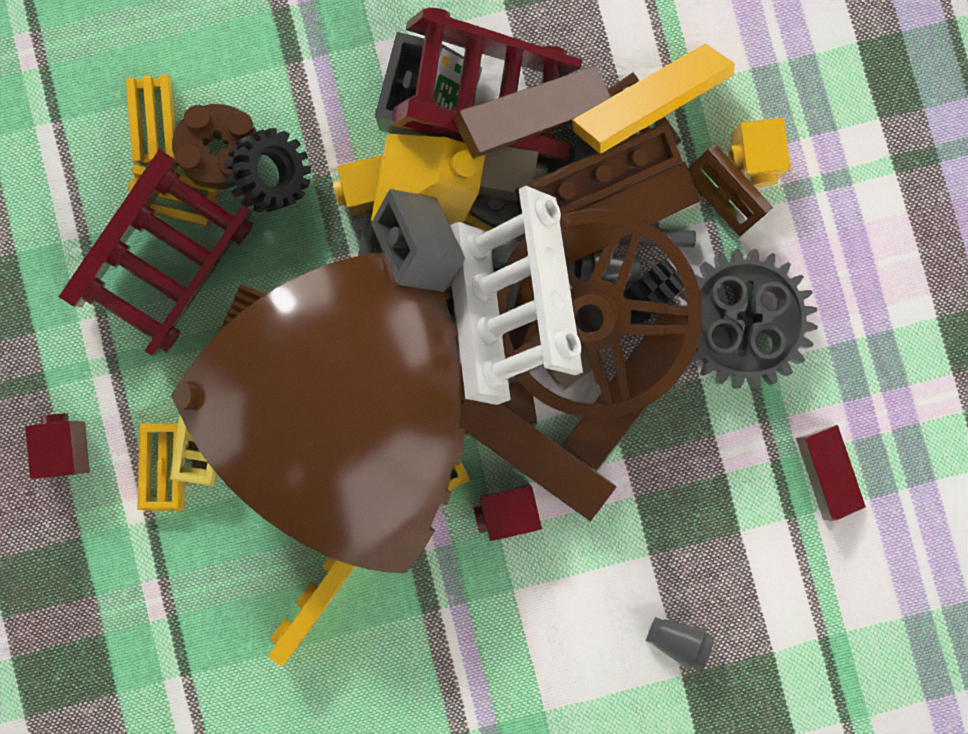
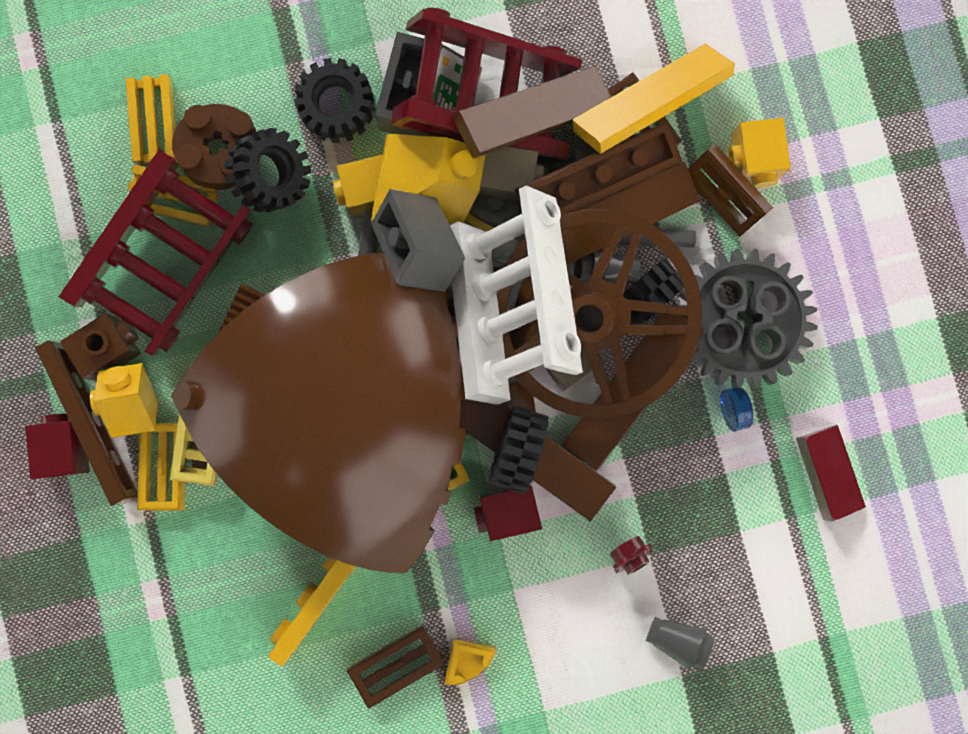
none -> reddish brown tile [35,340,138,506]
none -> reddish brown brick [60,313,141,381]
none -> yellow brick [90,363,159,438]
none -> black tyre [294,58,375,143]
none -> reddish brown tile [346,623,445,709]
none -> yellow tile [444,638,496,685]
none -> black tyre [489,405,549,494]
none -> dark red plate [610,536,653,575]
none -> clear blue tile [720,387,754,432]

